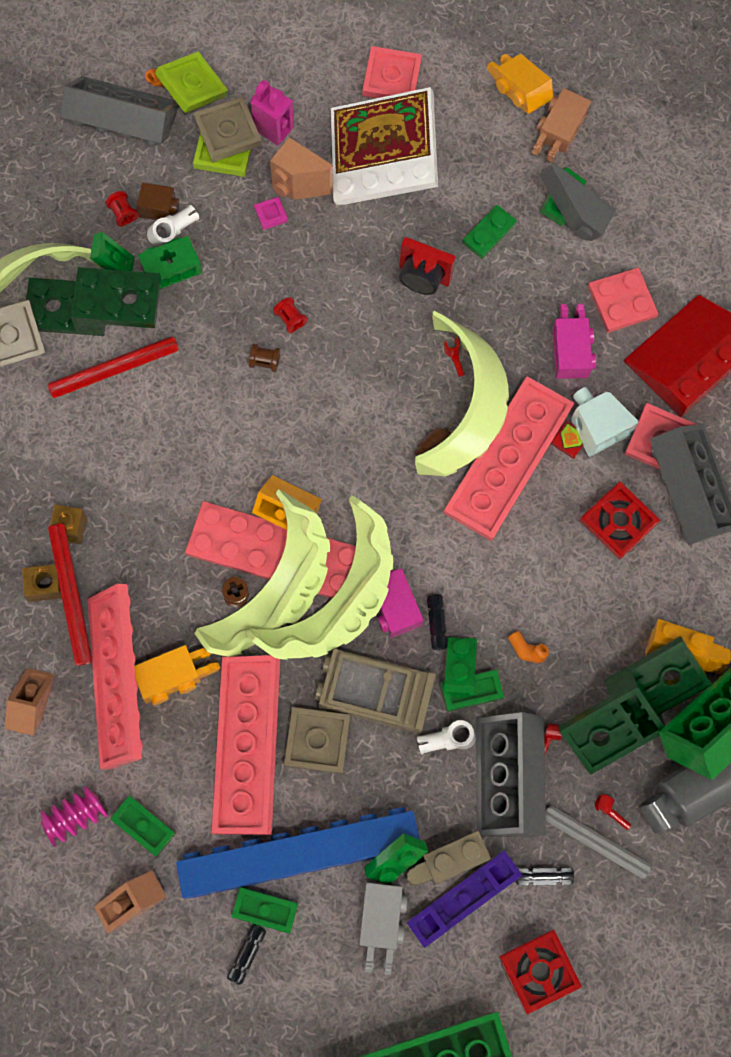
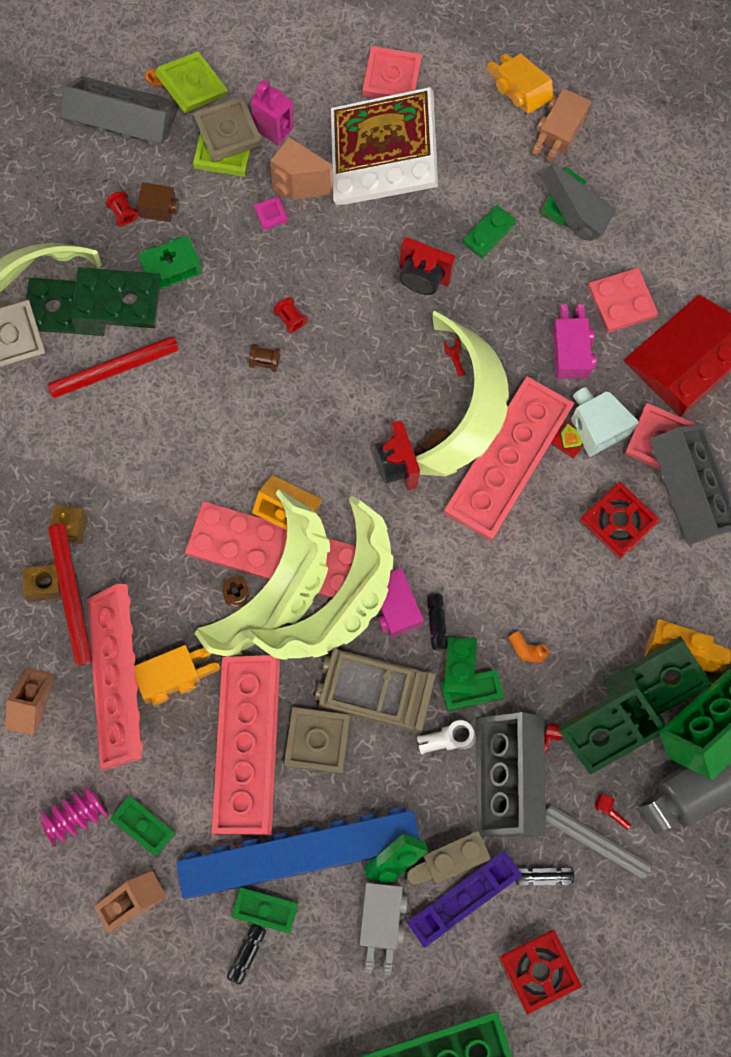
green plate [90,232,135,271] -> none
white pin [147,205,199,246] -> none
none -> red piece [373,420,420,491]

